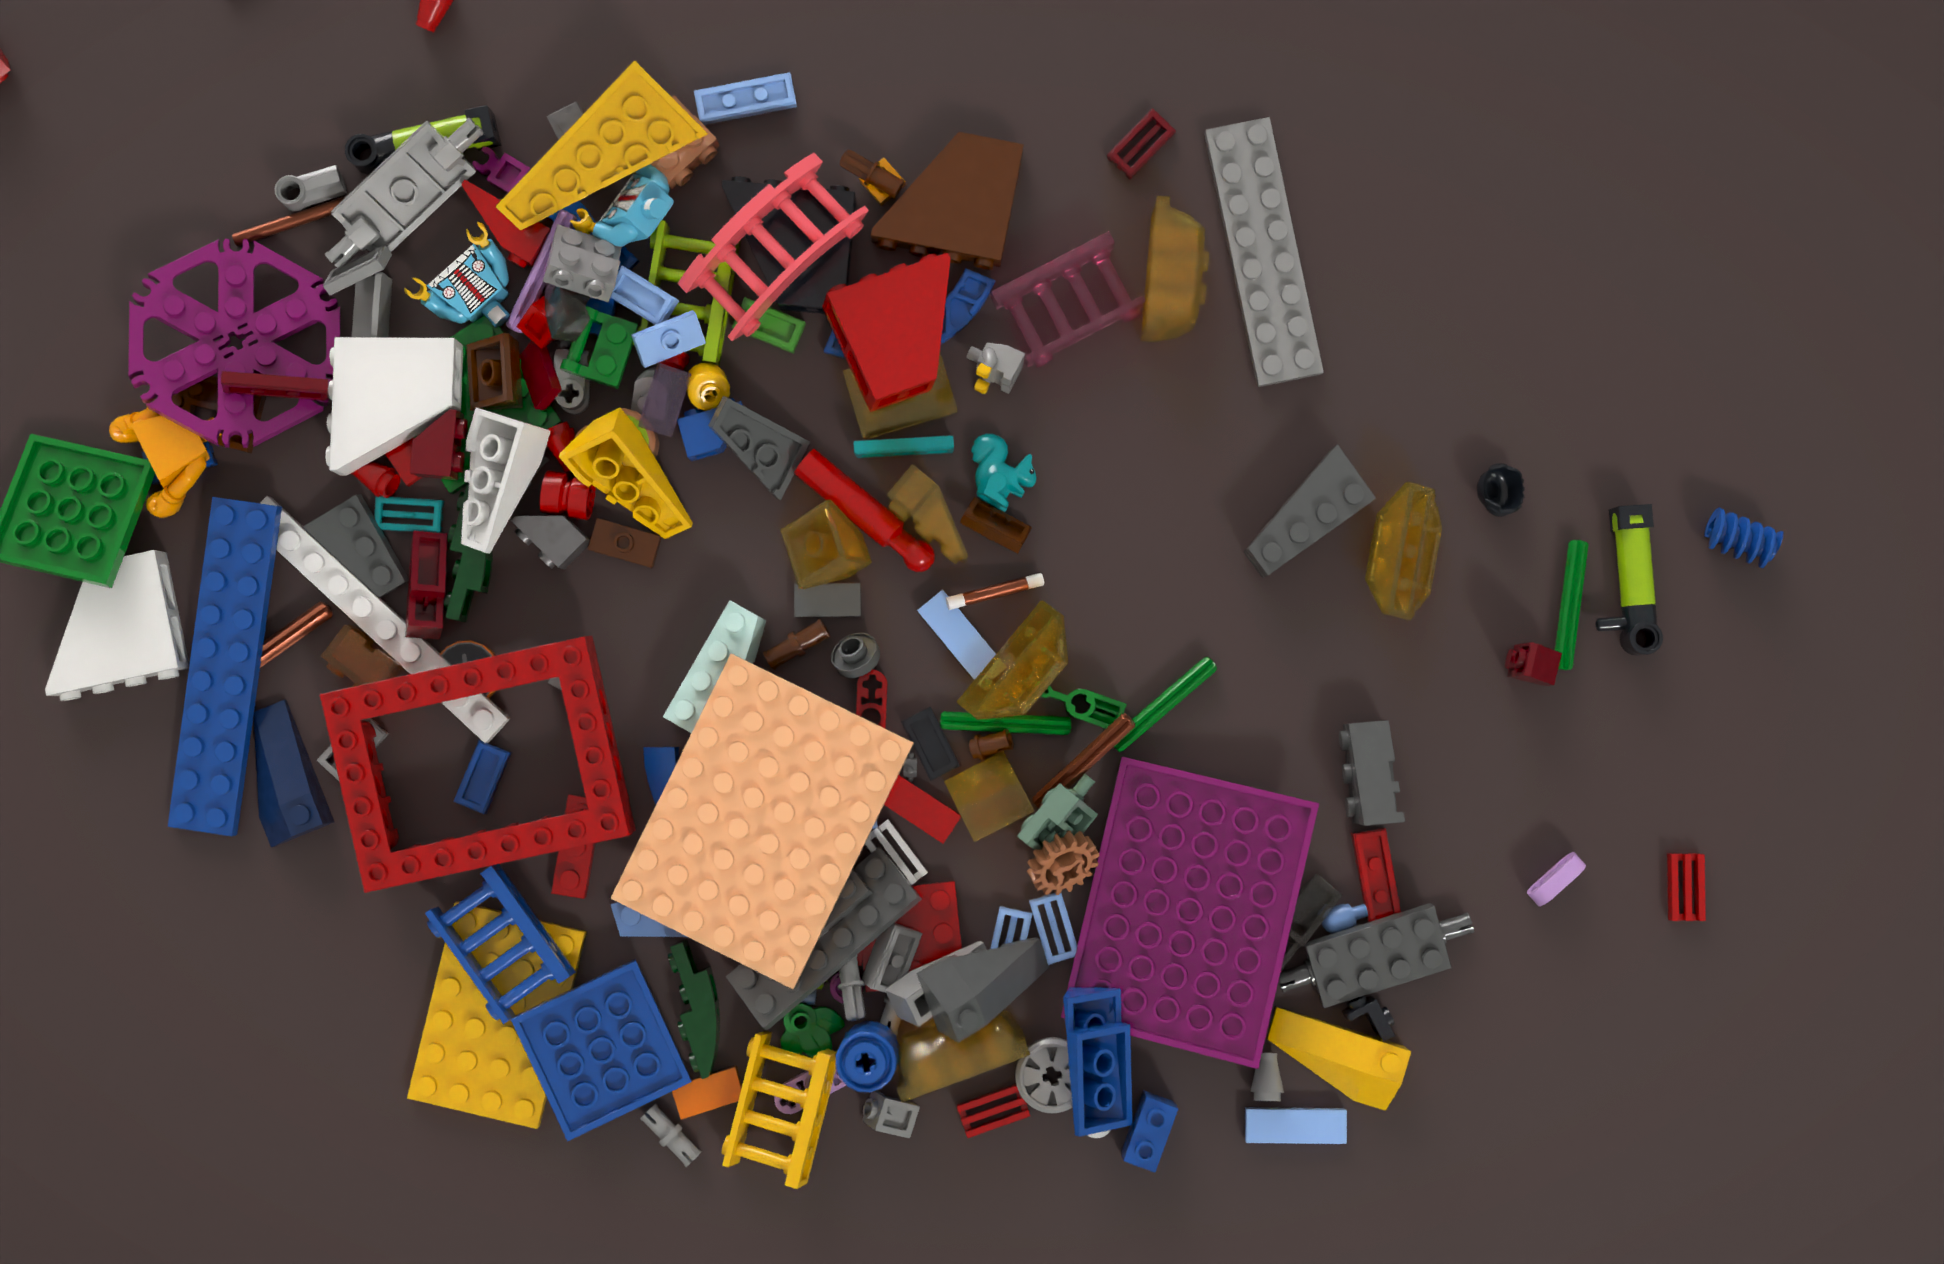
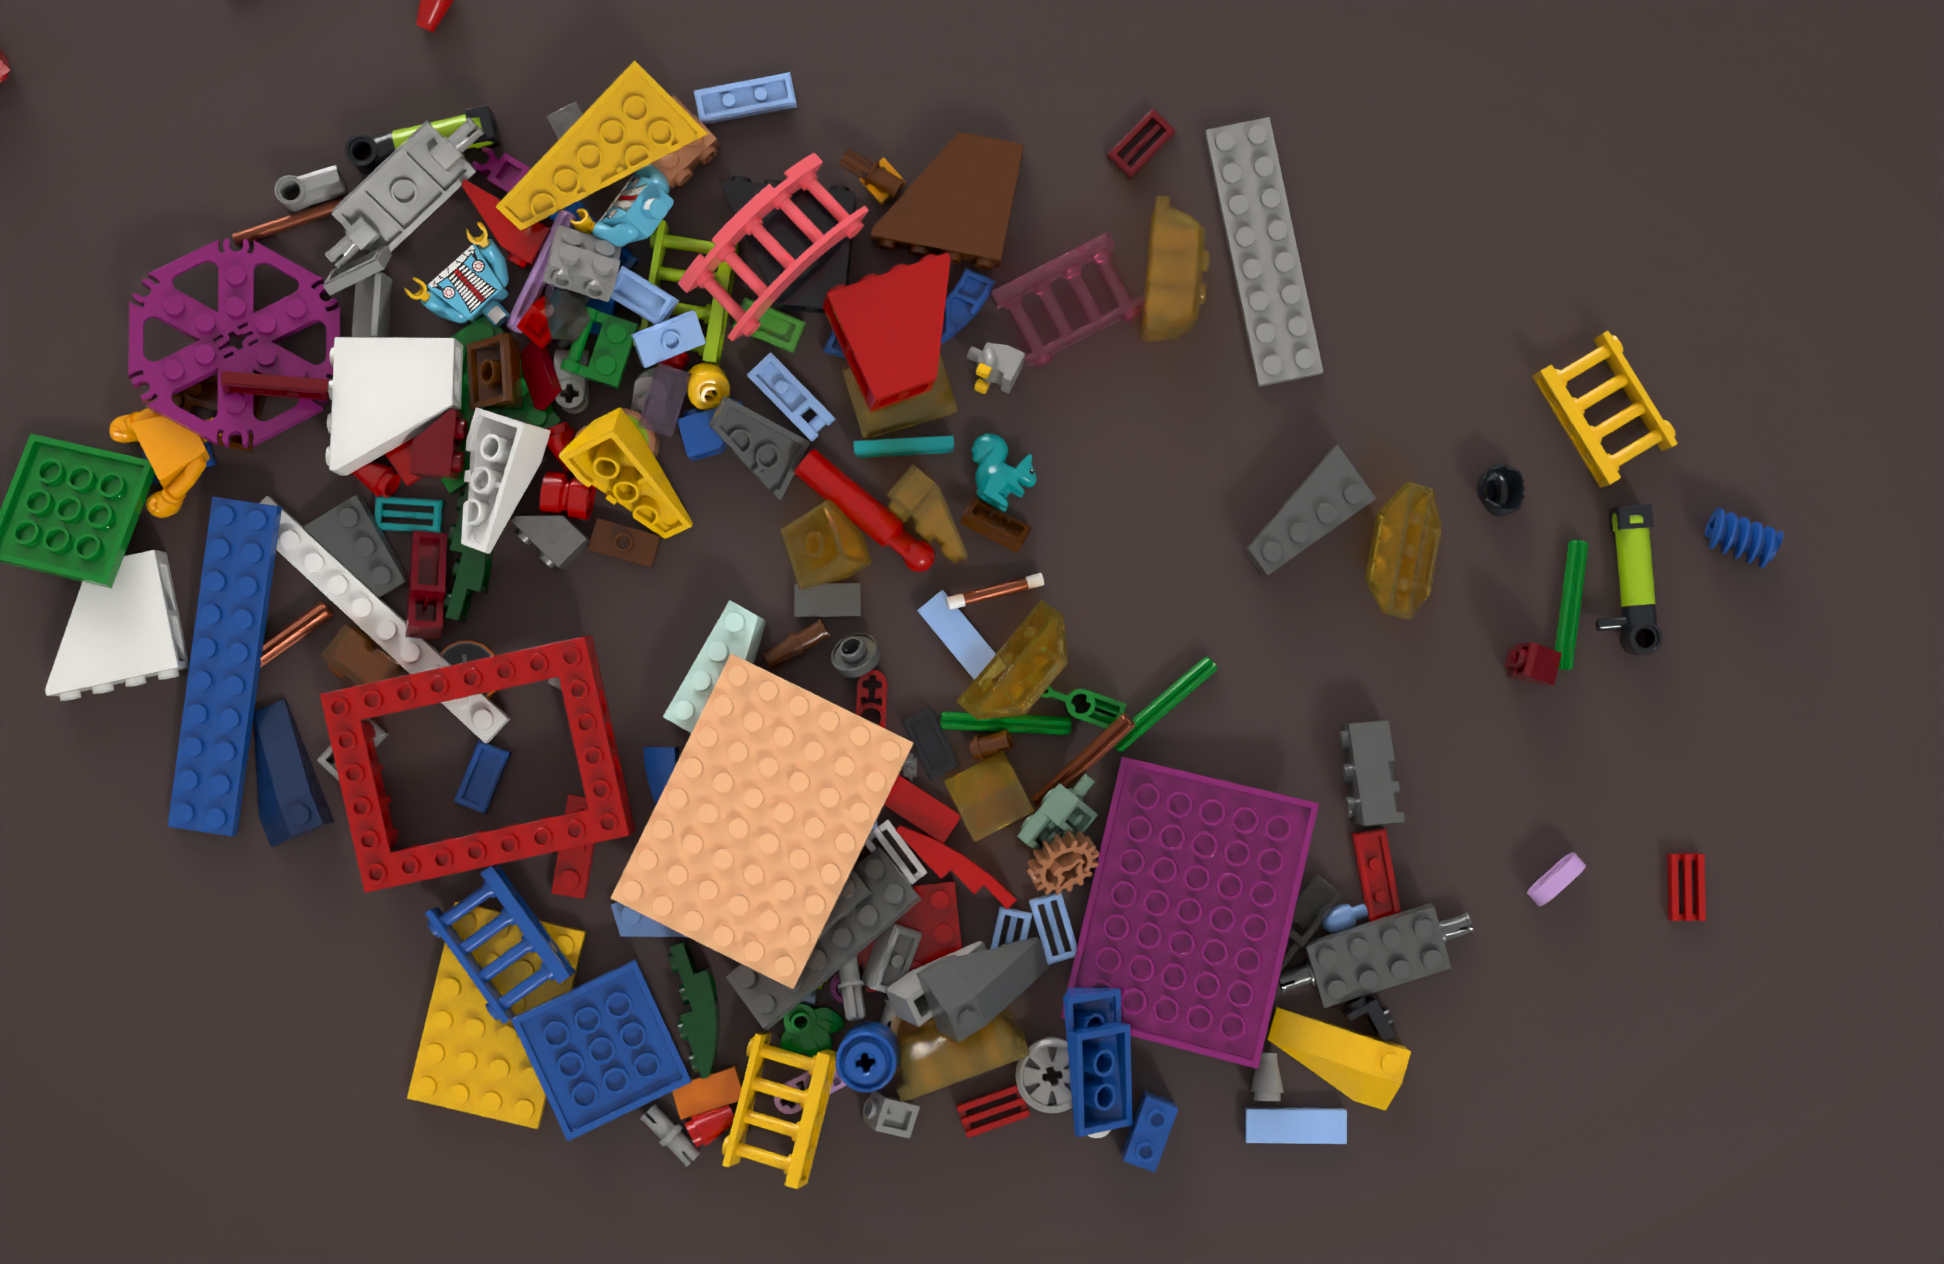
none -> red cone [685,1104,734,1147]
none -> light blue plate [747,352,835,442]
none -> red slope [895,824,1017,909]
none -> yellow fence [1532,331,1678,488]

